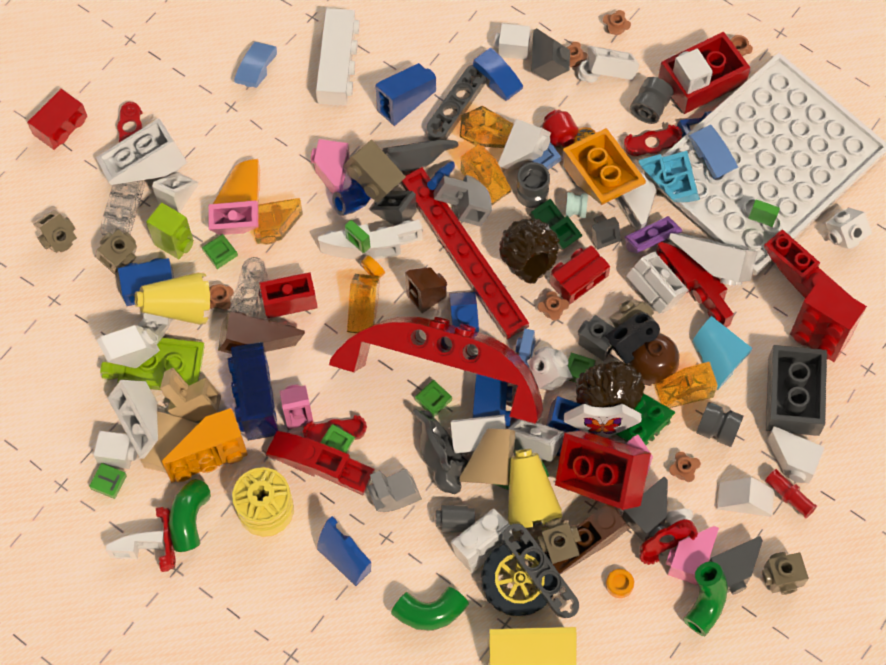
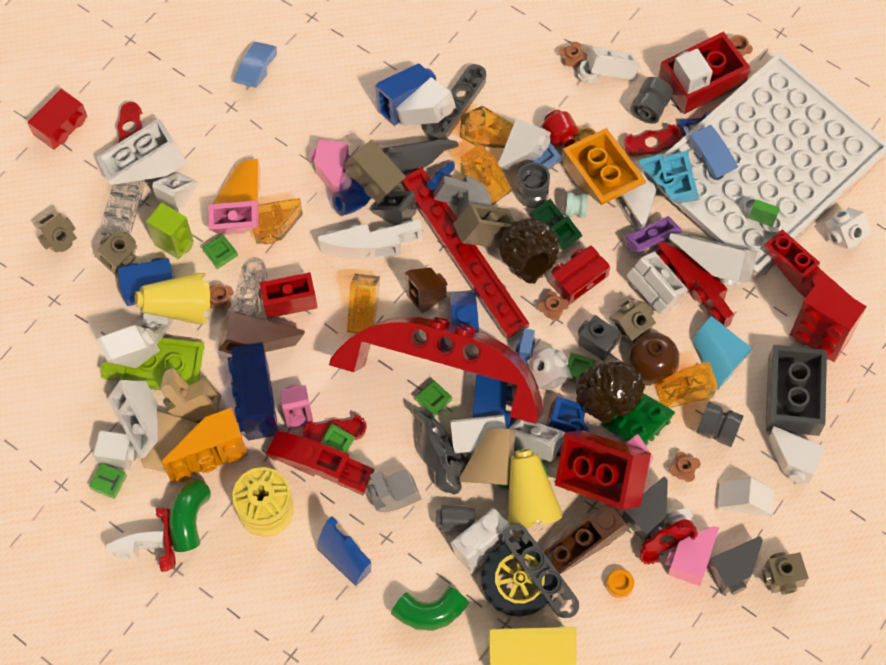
white brick [316,8,360,106] -> none
bright green tile [345,220,371,253] -> none
light orange tile [361,255,385,280] -> none
blue slope [473,48,523,101] -> none
white brick [494,23,531,60] -> none
dark grey slope [531,28,570,81] -> none
dark tan brick [538,517,581,564] -> none
white tile [564,404,641,438] -> none
dark grey tile [592,214,621,250] -> none
nougat plate [603,10,631,35] -> none
black leg [605,312,660,364] -> none
green cylinder [683,562,728,637] -> none
red pin [765,469,817,519] -> none
none -> white slope [395,78,456,126]
none -> dark tan brick [453,204,514,248]

